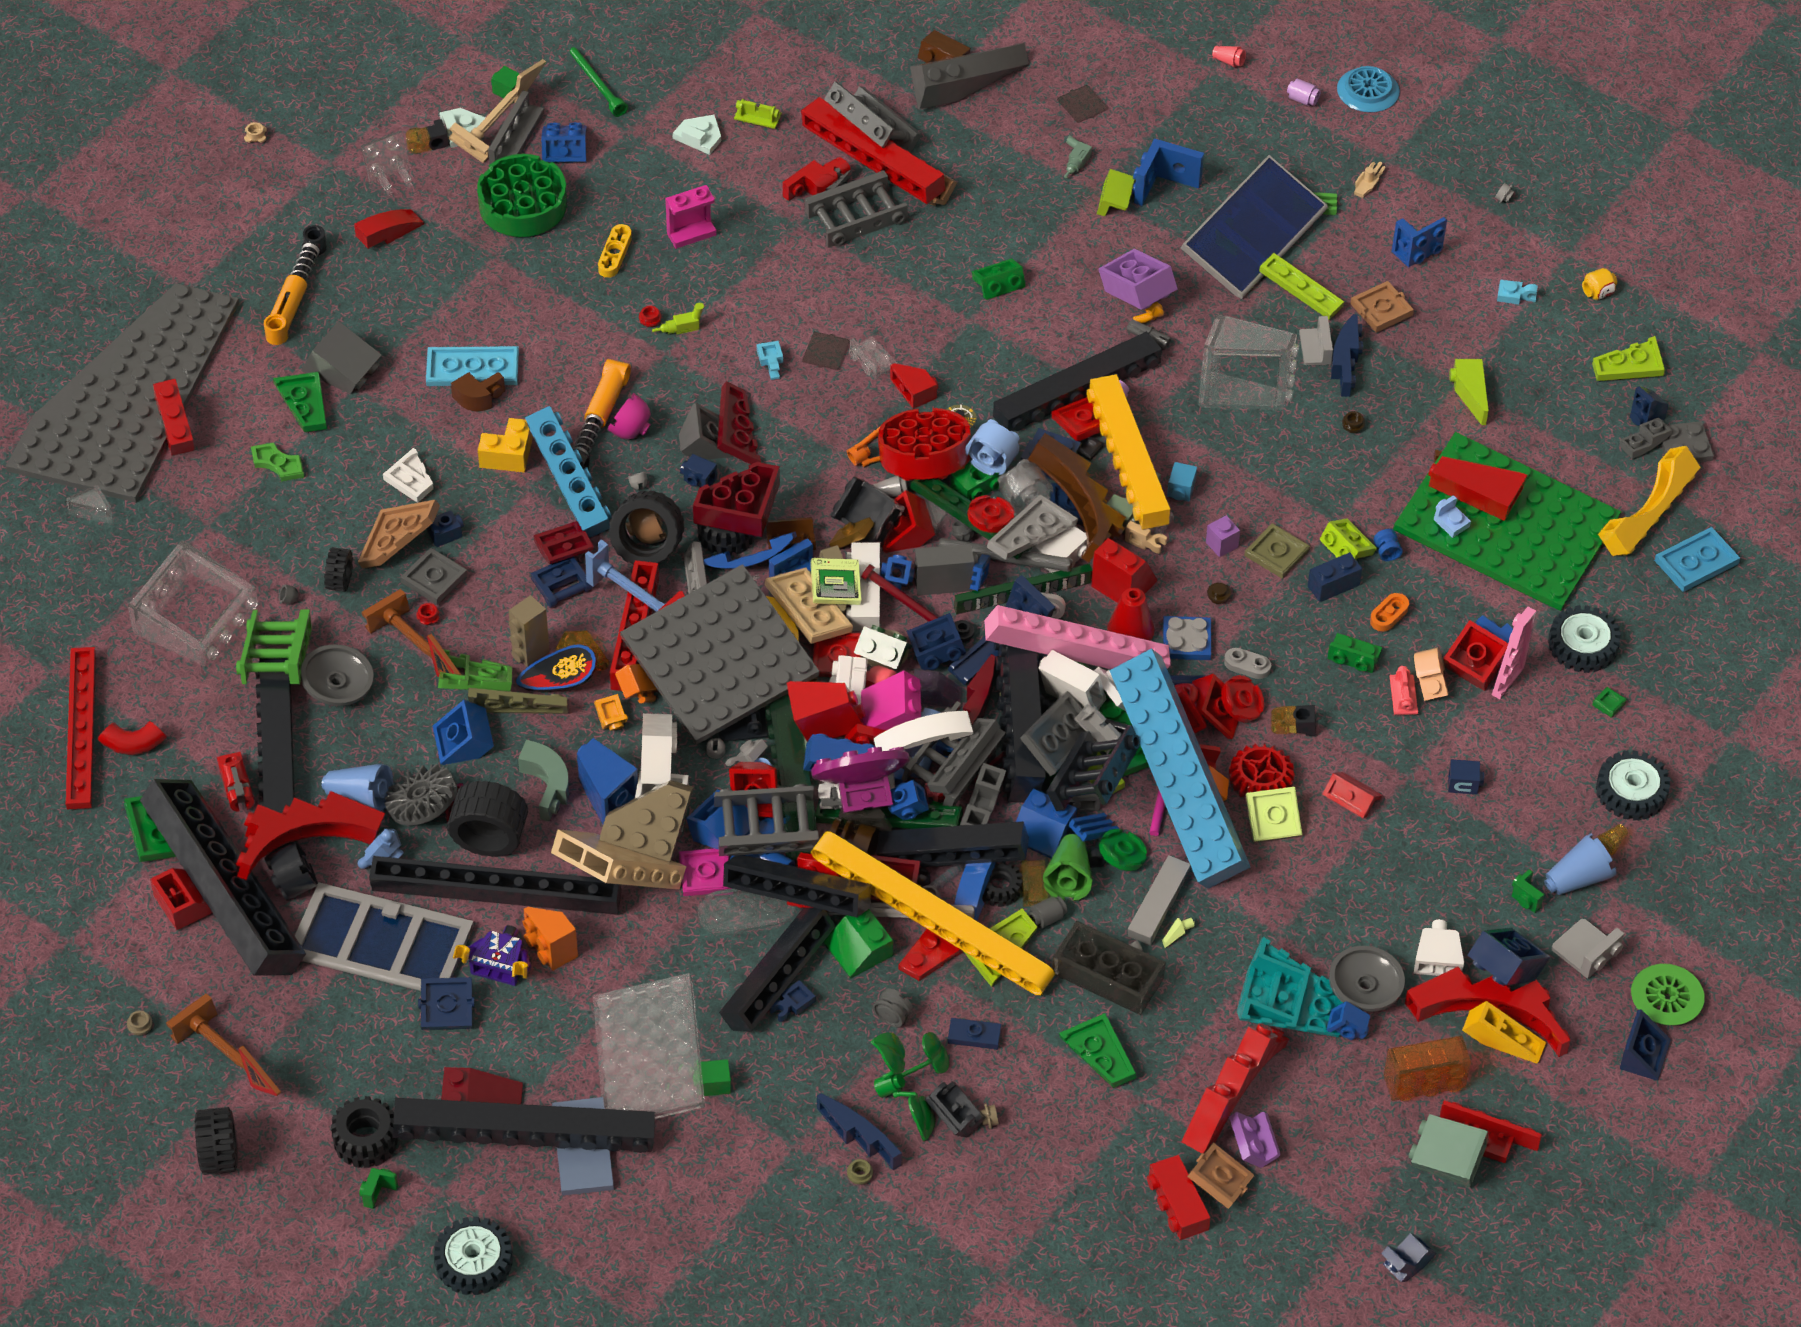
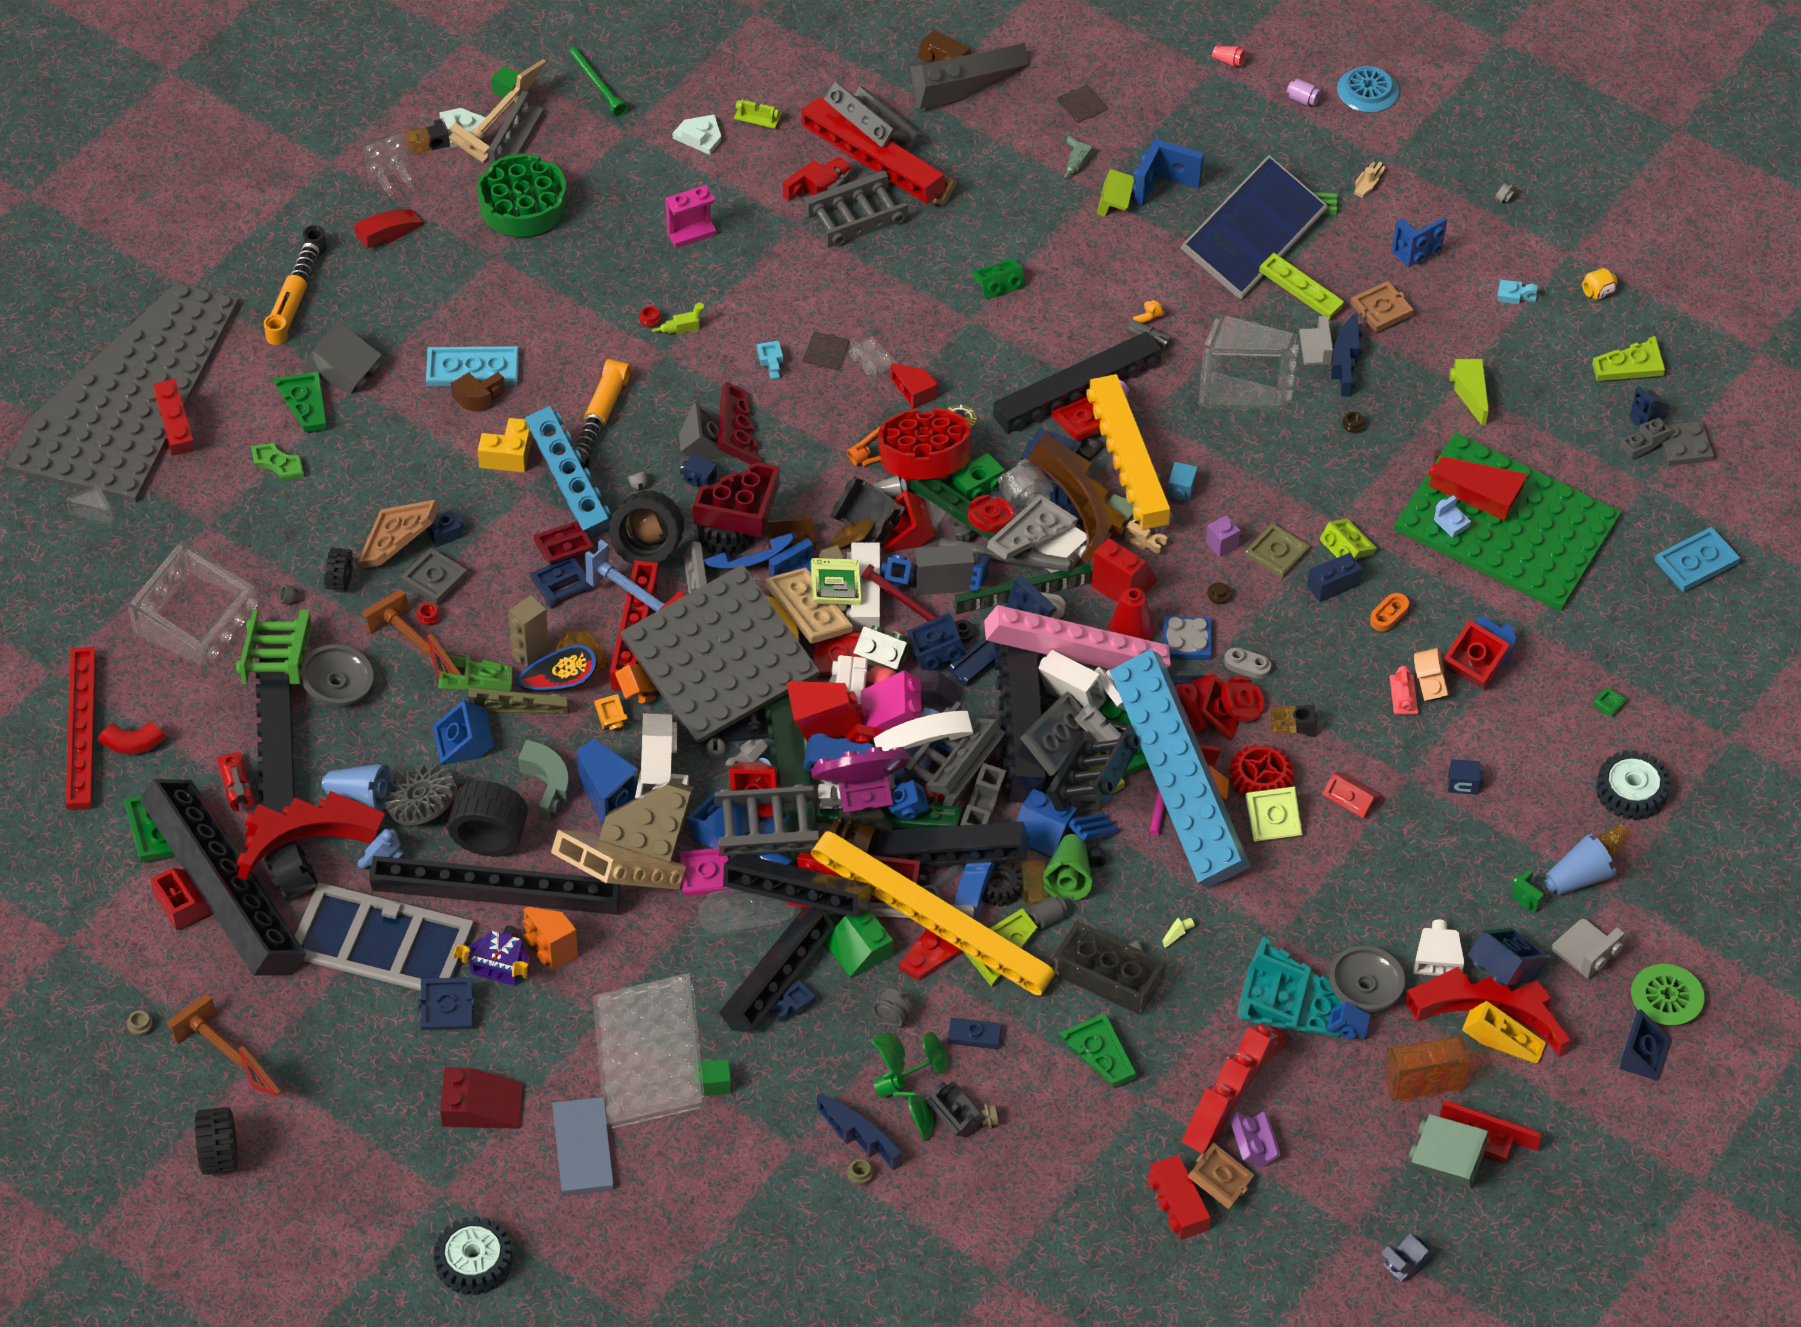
tan plate [244,122,267,143] -> none
black tyre [331,1096,398,1168] -> none
green bracket [359,1168,398,1209] -> none
white wing [383,448,433,503] -> none
black brick [392,1097,655,1153] -> none
blue bracket [541,122,587,162] -> none
yellow beam [598,224,632,278] -> none
dark pink cylinder [607,393,651,440] -> none
dark red slope [963,654,995,725] -> none
light blue brick [965,419,1020,475] -> none
medium lavender brick [1099,249,1177,310] -> none
green tile [1099,829,1147,871] -> none
light grey slope [1128,855,1191,945] -> none
green bracket [1327,633,1382,673] -> none
blue wheel [1373,529,1403,561] -> none
bright pink wing [1492,607,1536,699] -> none
wheel [1548,605,1621,673] -> none
yellow arch [1598,446,1701,556] -> none

